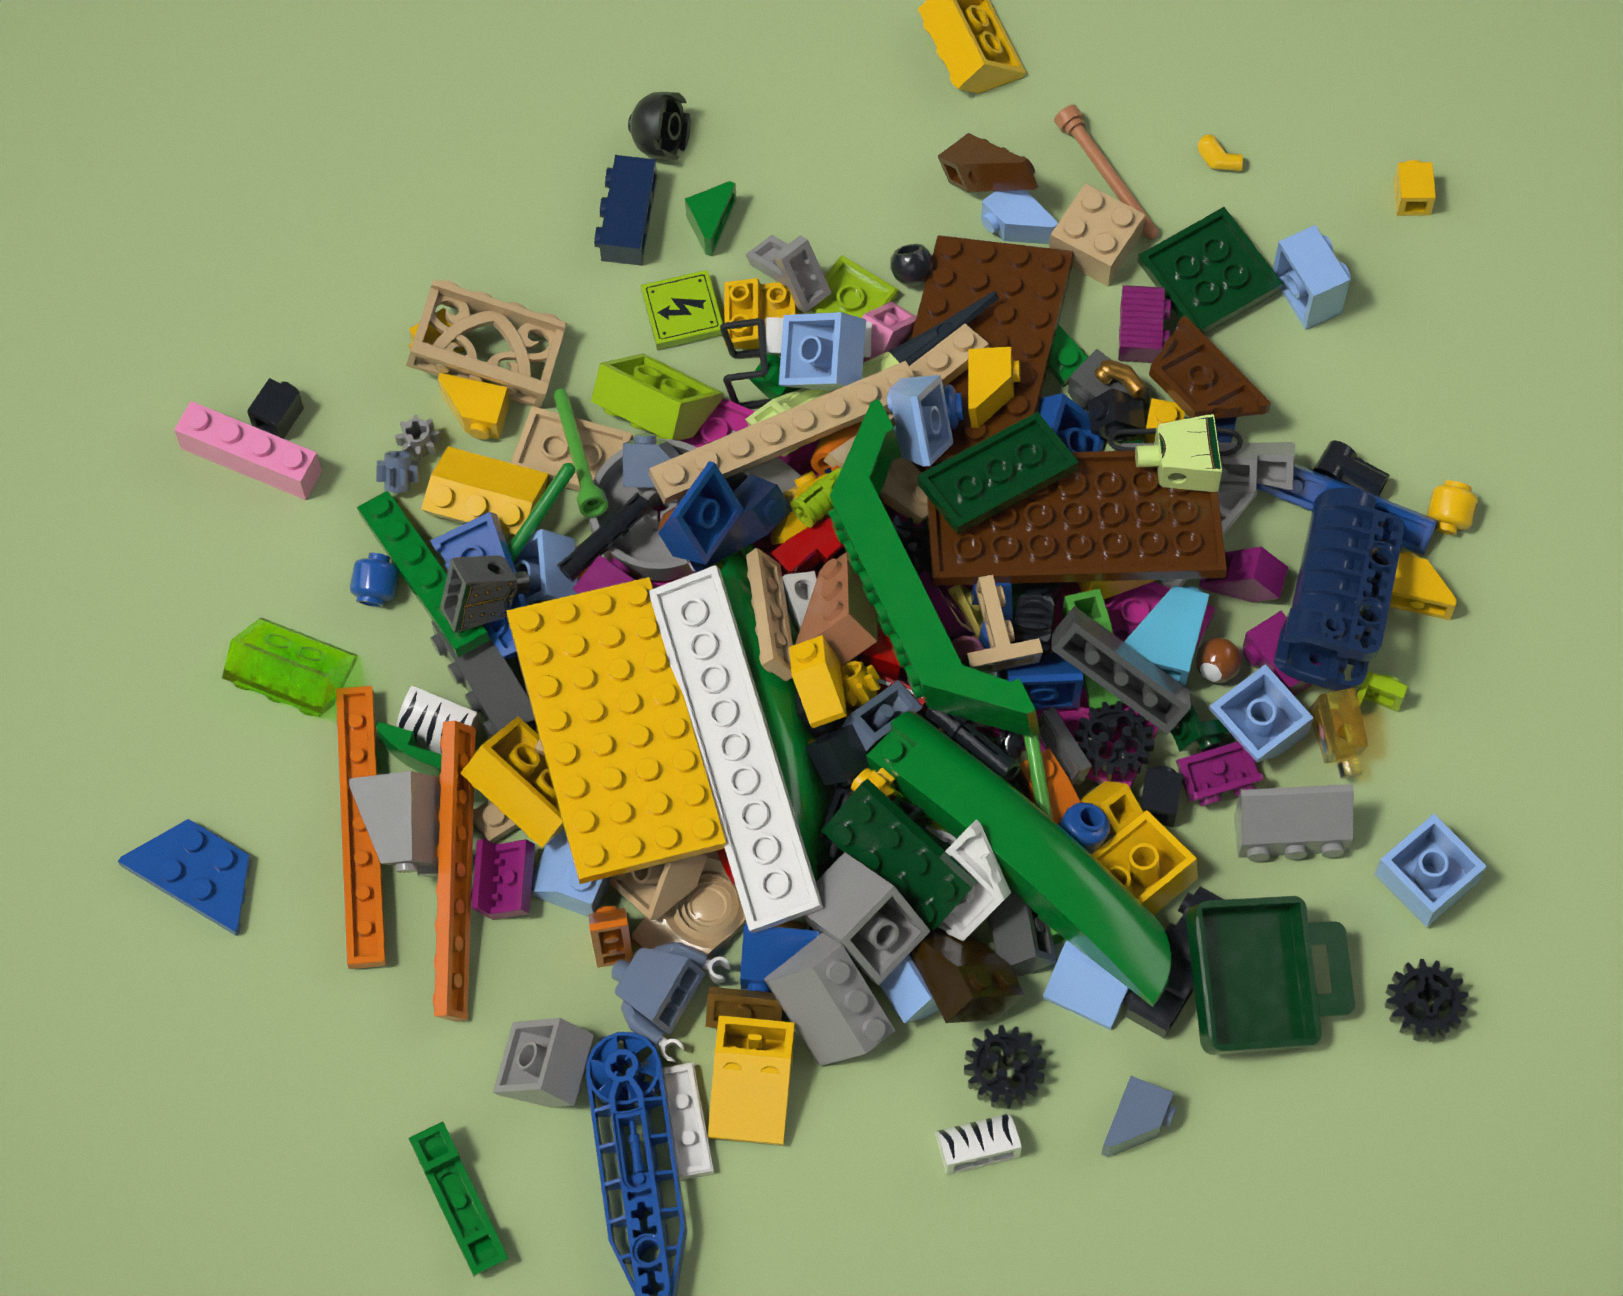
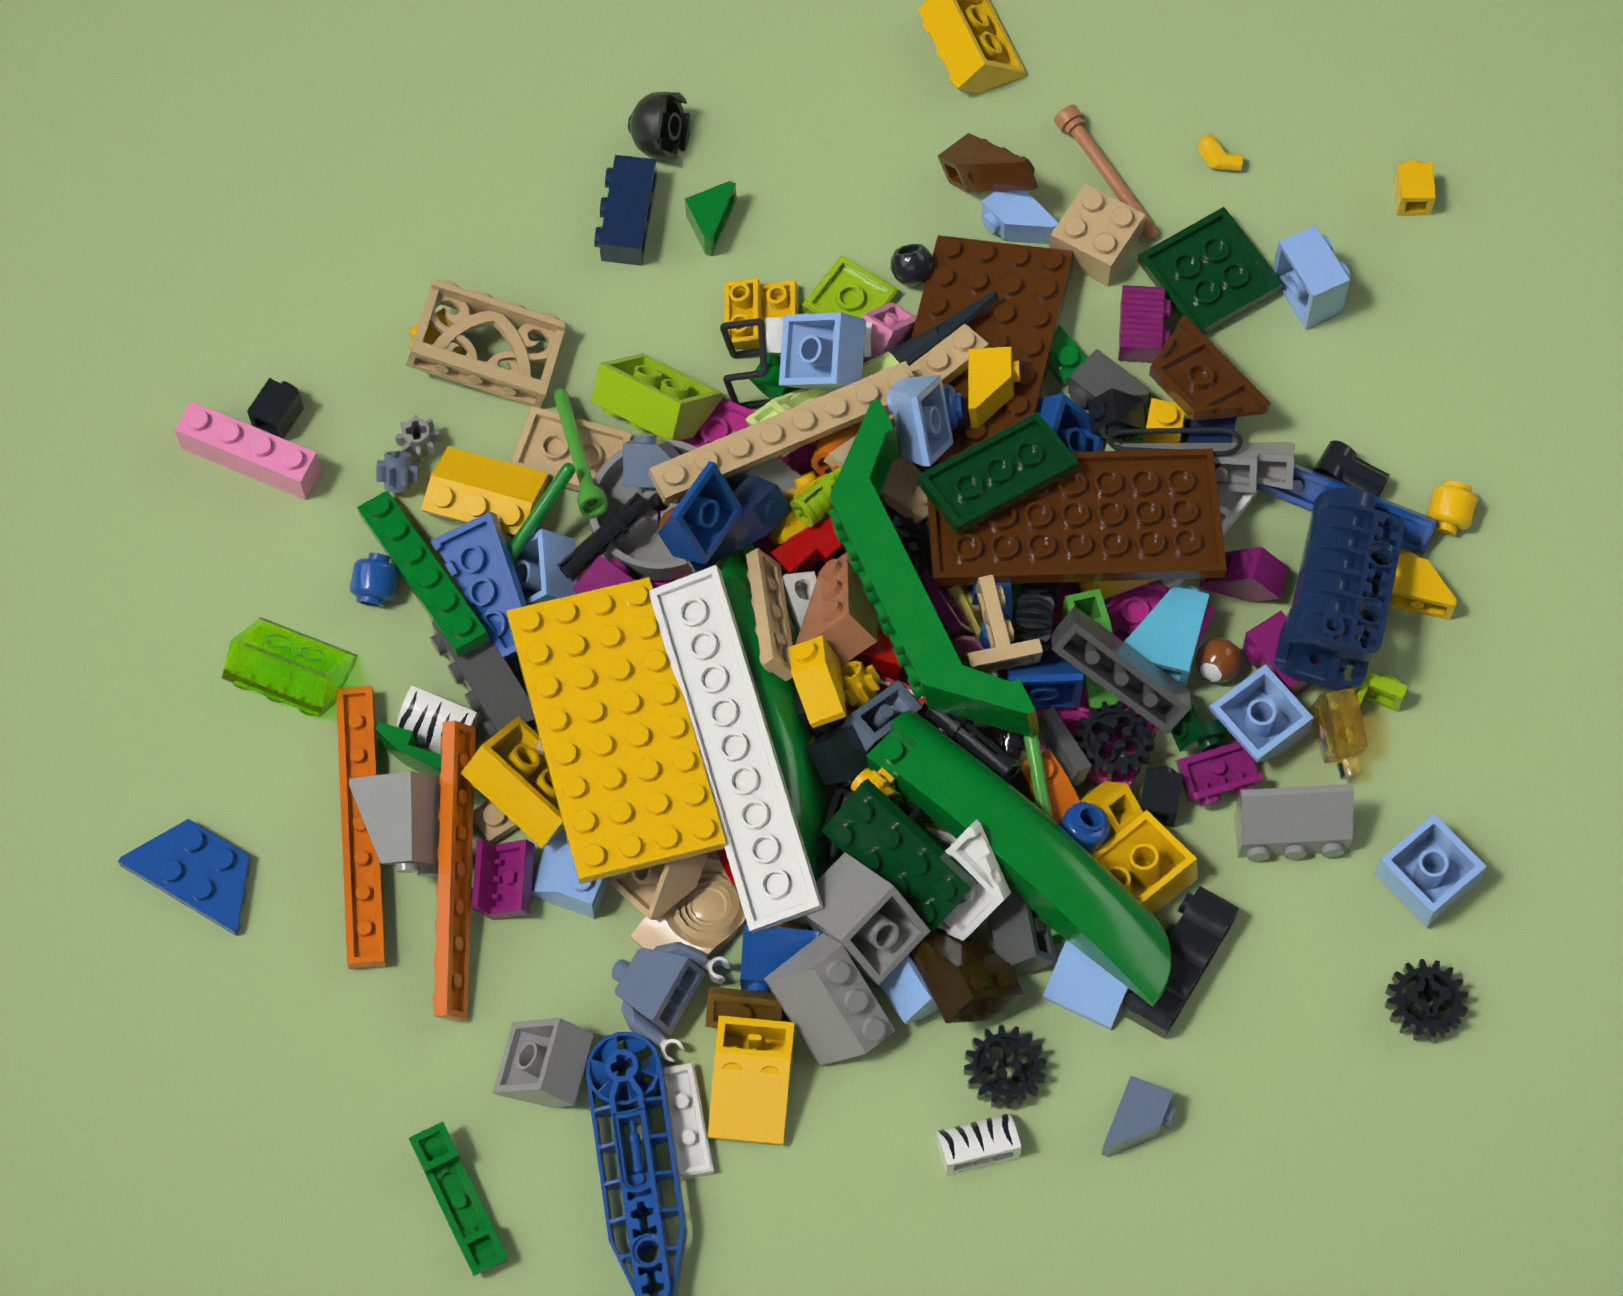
yellow slope [438,373,510,440] -> none
dark grey torso [440,555,531,633] -> none
orange slope [588,906,633,968] -> none
lime tile [640,270,723,350] -> none
light grey bracket [746,235,832,313] -> none
pearl gold arm [1095,359,1147,398] -> none
yellowish green torso [1135,414,1222,492] -> none
dark green piece [1186,896,1355,1055] -> none

